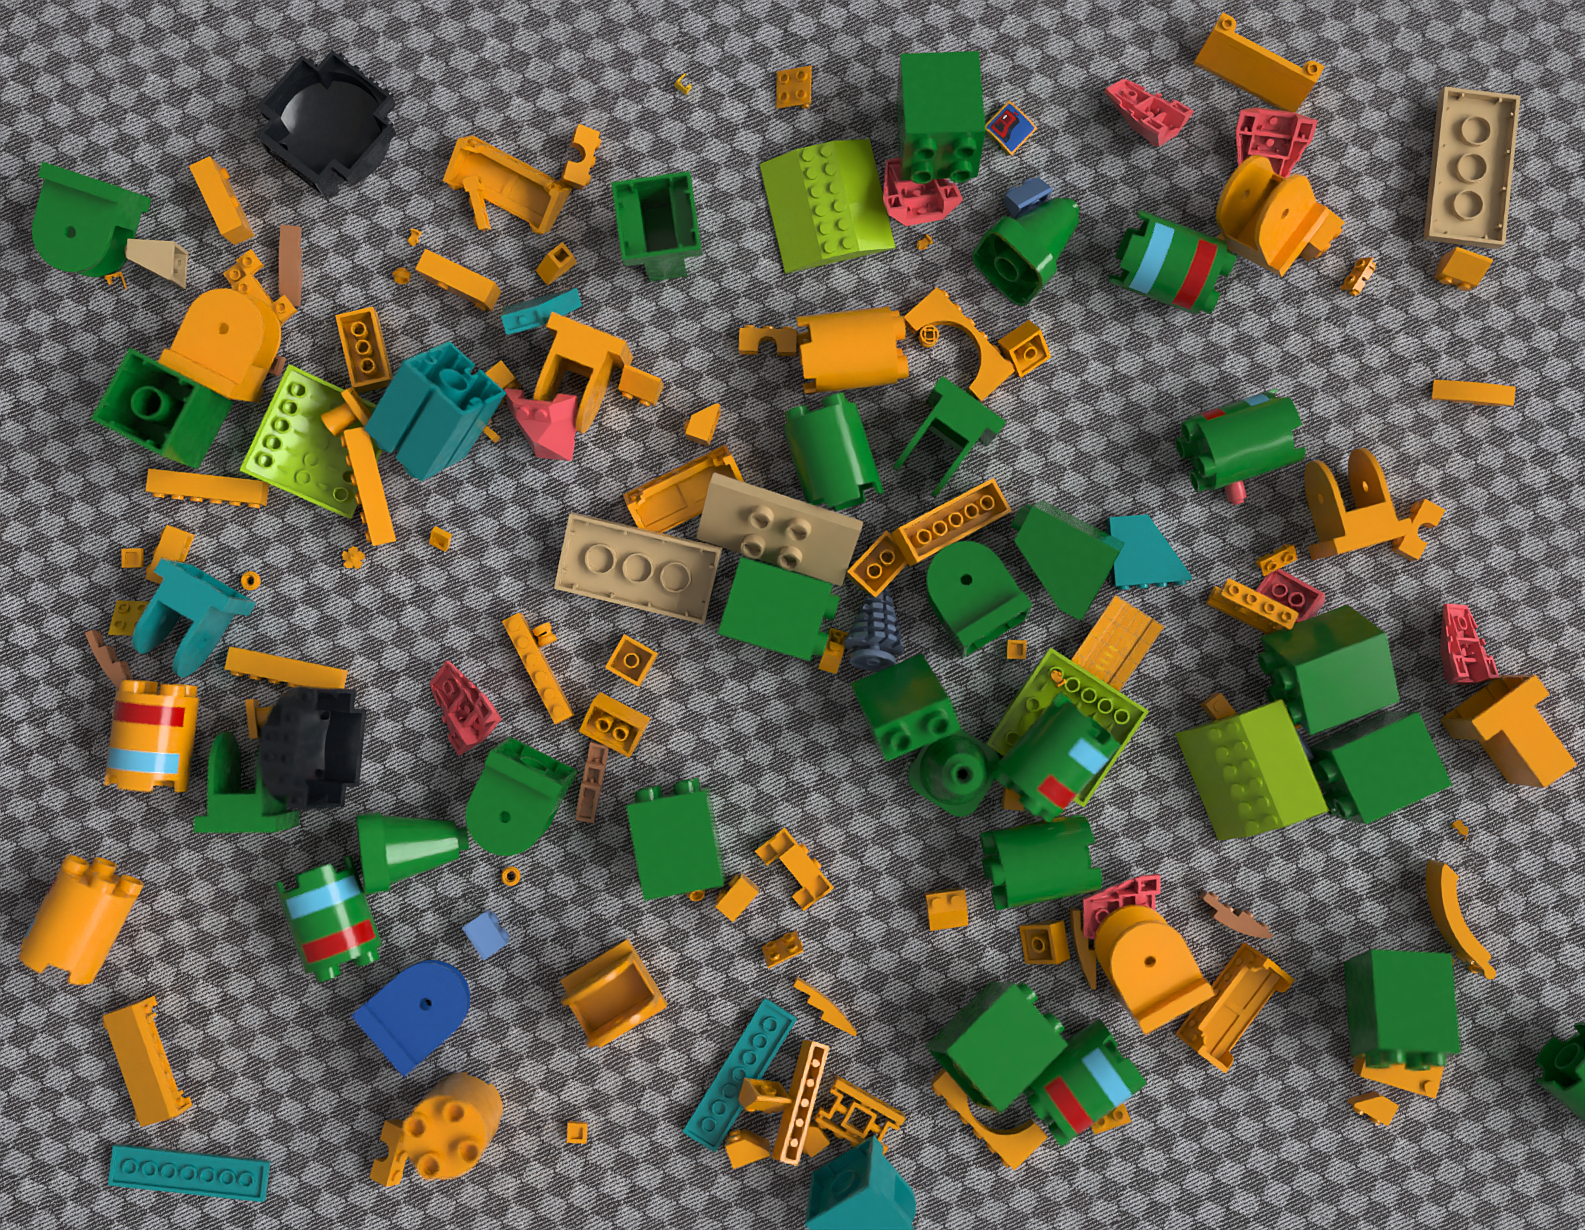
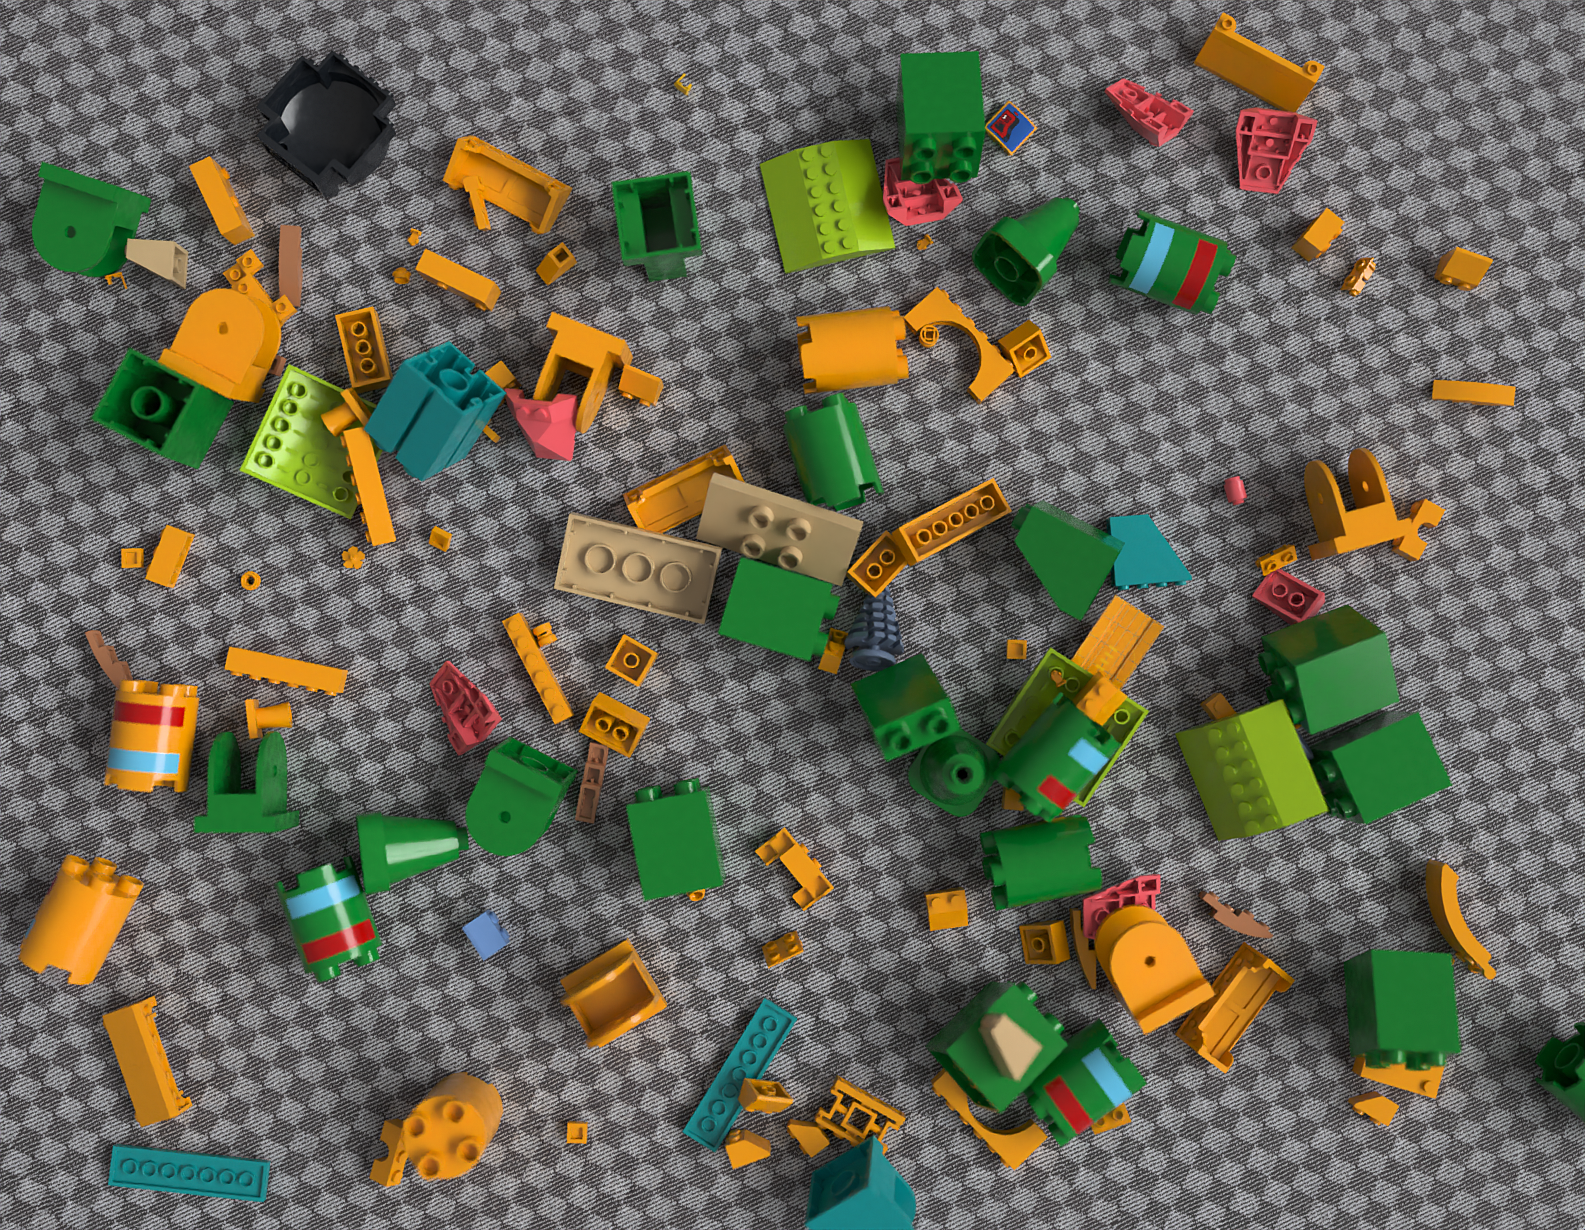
yellow hinge [108,600,150,636] -> none
teal piece [132,558,256,678] -> none
light orange brick [145,469,269,509] -> none
black windscreen [258,686,367,810] -> none
blue piece [351,960,470,1077] -> none
teal slope [501,287,582,335] -> none
light orange plate [501,866,521,886] -> none
light orange arch [560,124,601,190] -> none
light orange slope [683,403,721,447] -> none
light orange brick [715,873,759,922] -> none
light orange arch [739,325,797,356] -> none
light orange brick [771,1040,829,1166] -> none
light orange hinge [776,66,812,109] -> none
light orange slope [793,977,857,1037] -> none
green piece [893,376,1007,498] -> none
green piece [927,541,1032,659] -> none
medium blue slope [1003,177,1053,219] -> none
green brick [1175,388,1306,493] -> none
light orange fence [1206,578,1298,634] -> none
light orange piece [1216,155,1329,277] -> none
tan plate [1423,87,1521,249] -> none
light orange piece [1439,675,1577,788] -> none
coral wedge [1440,603,1500,685] -> none
light orange piece [1451,820,1469,840] -> none
none -> tan slope [979,1013,1042,1081]
none -> light orange slope [1072,671,1128,726]

